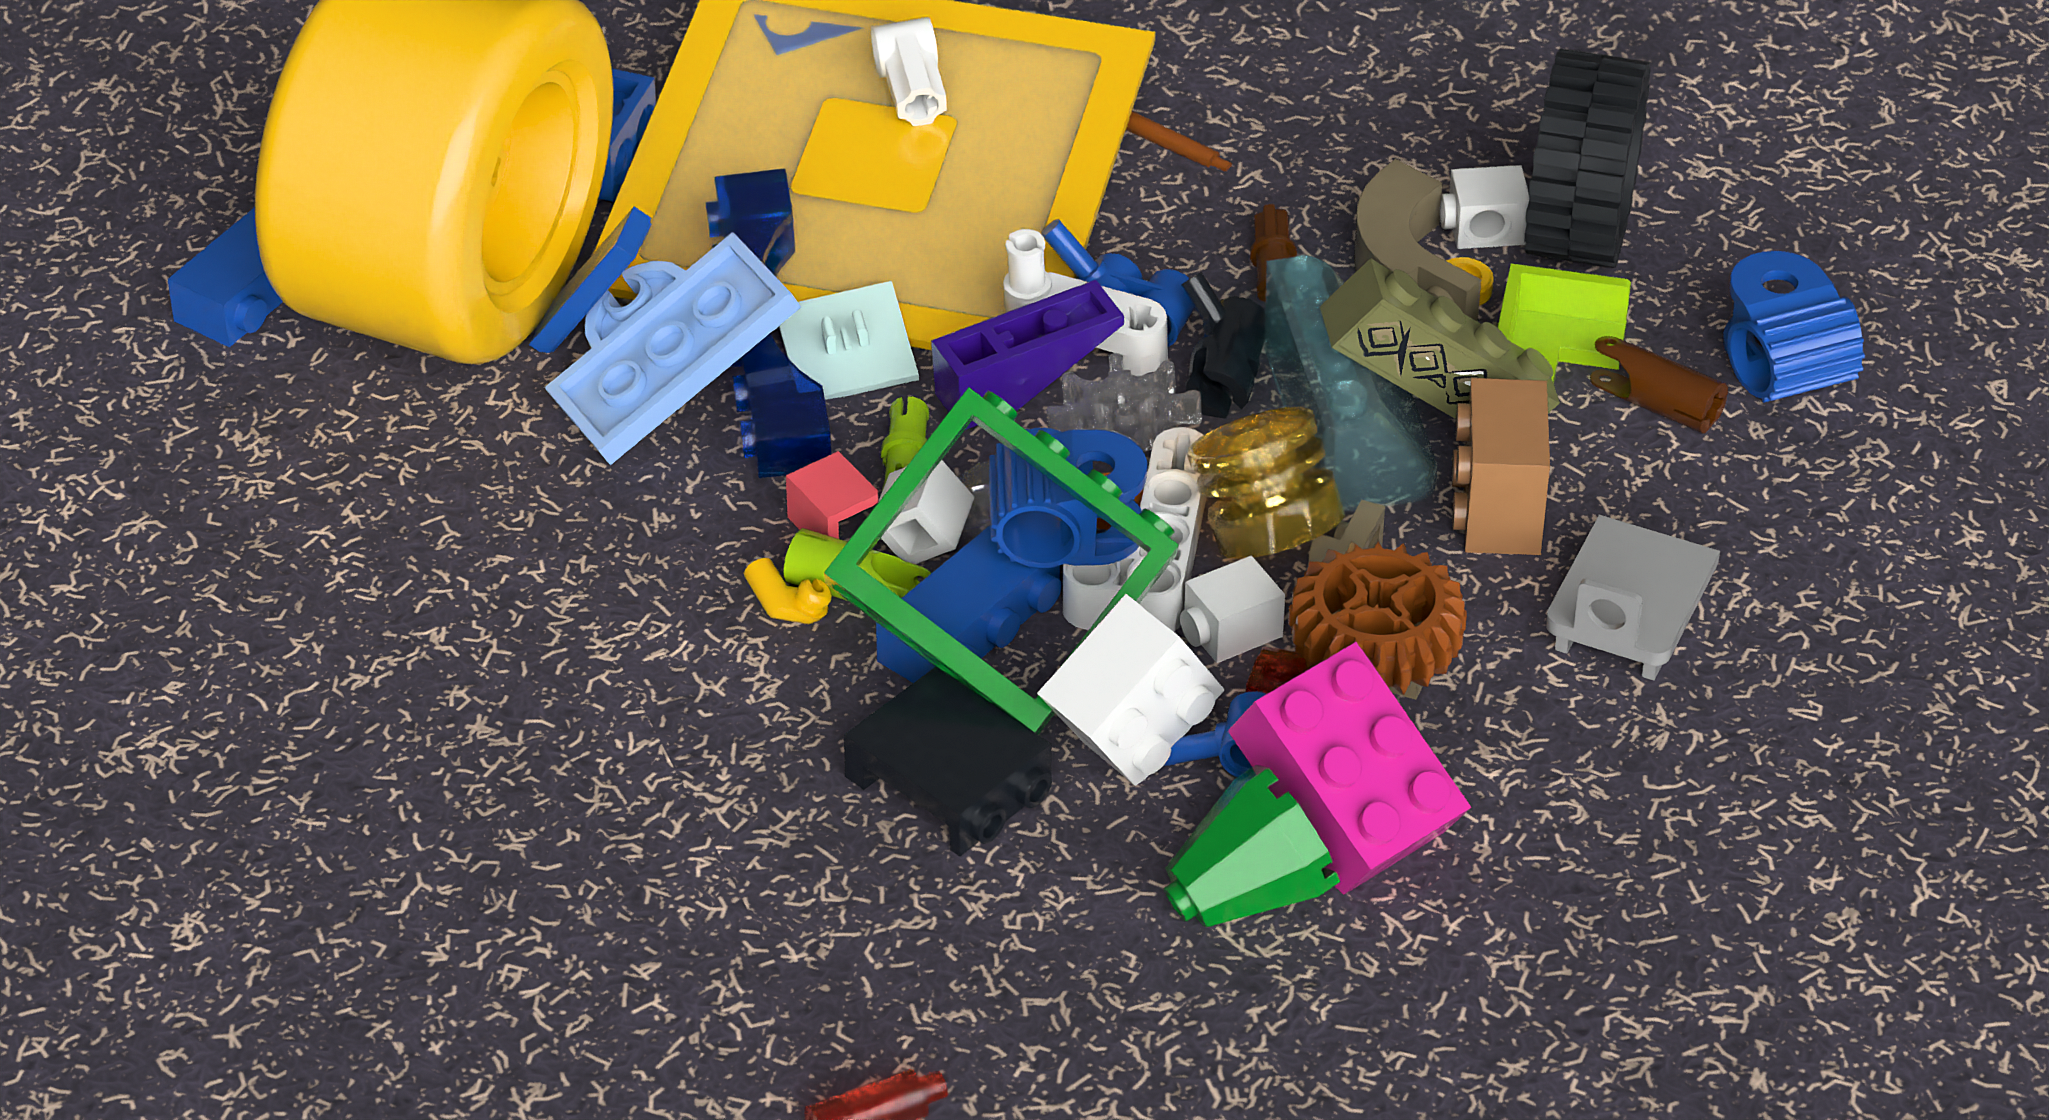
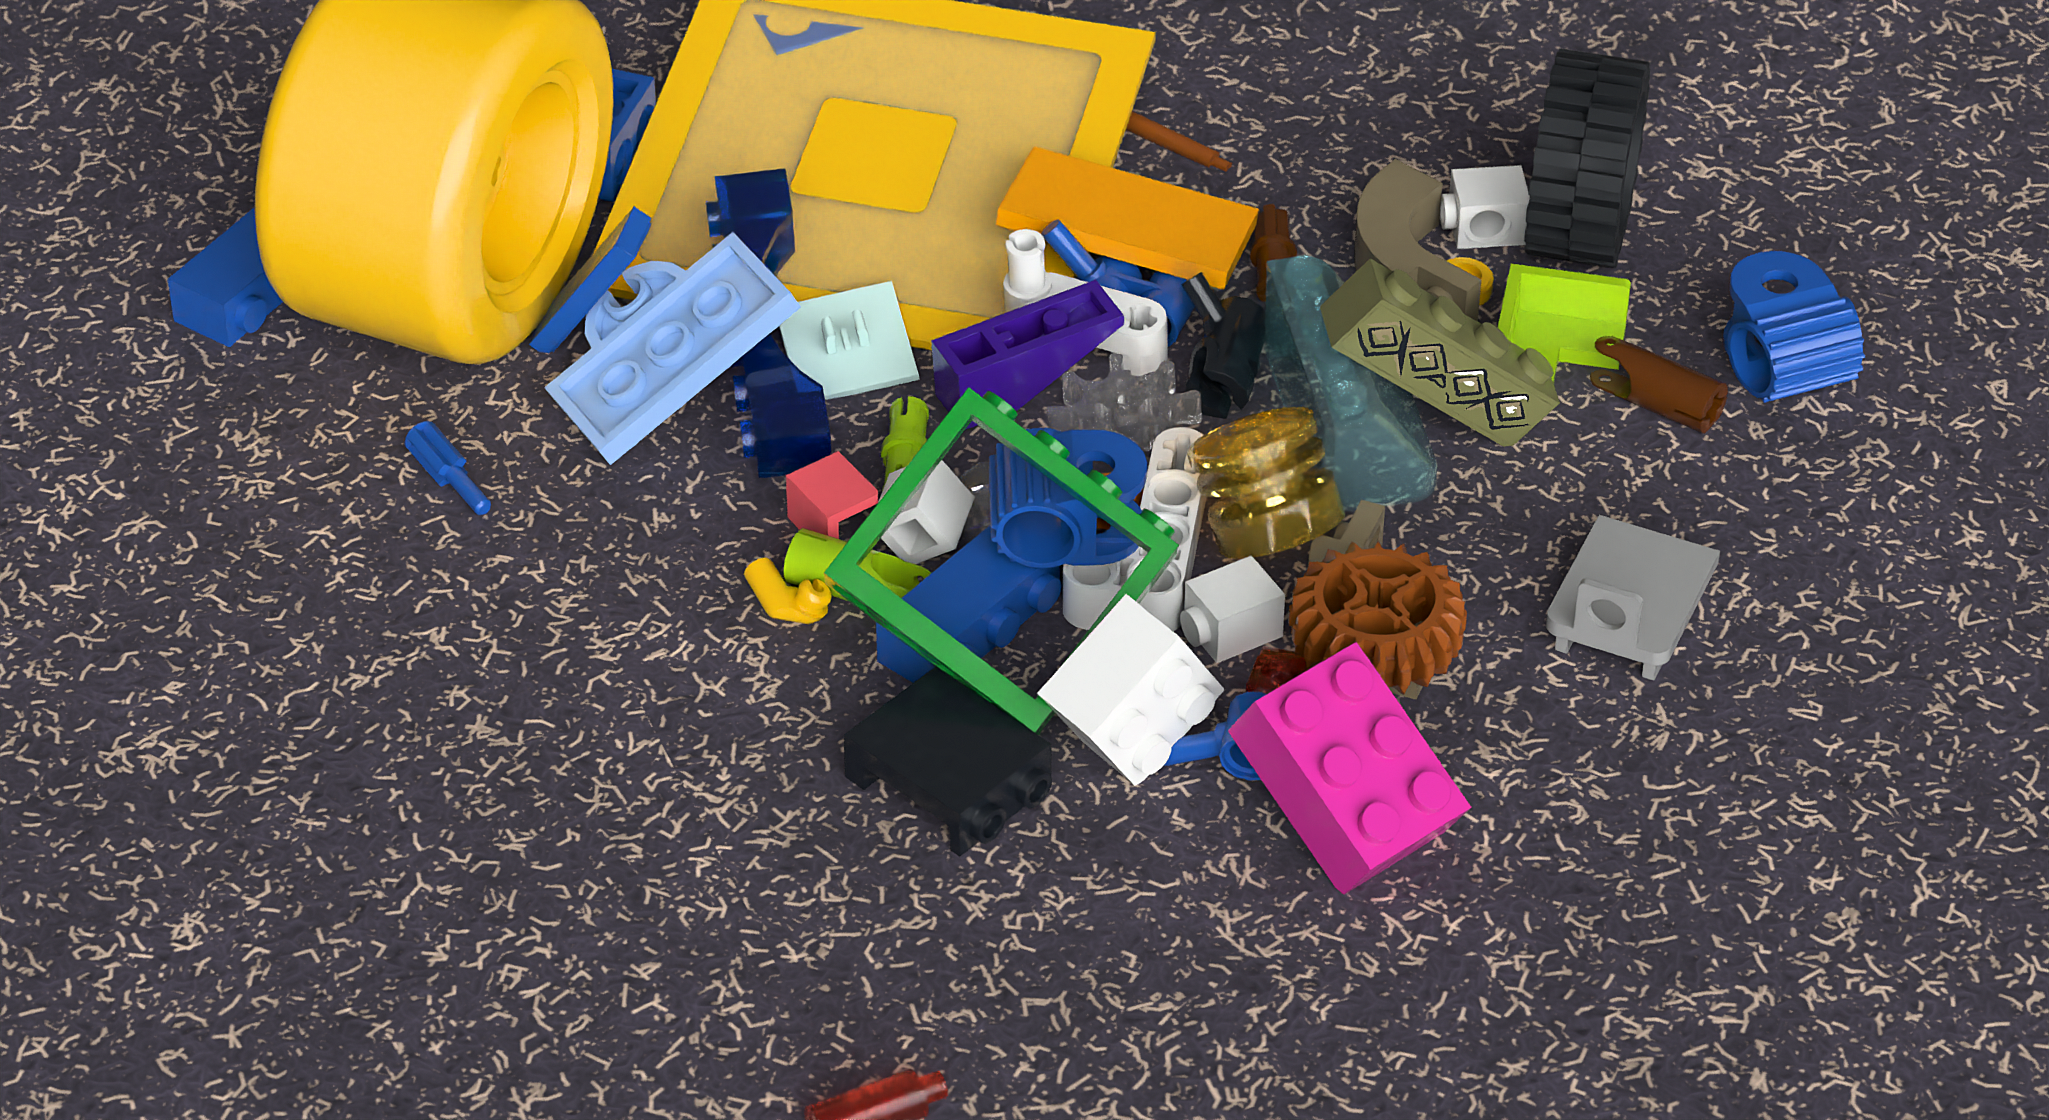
white piece [871,17,947,126] -> none
green cone [1163,765,1340,927] -> none
medium nougat brick [1452,378,1550,555] -> none
none -> blue axle [405,421,491,515]
none -> light orange tile [996,146,1259,289]

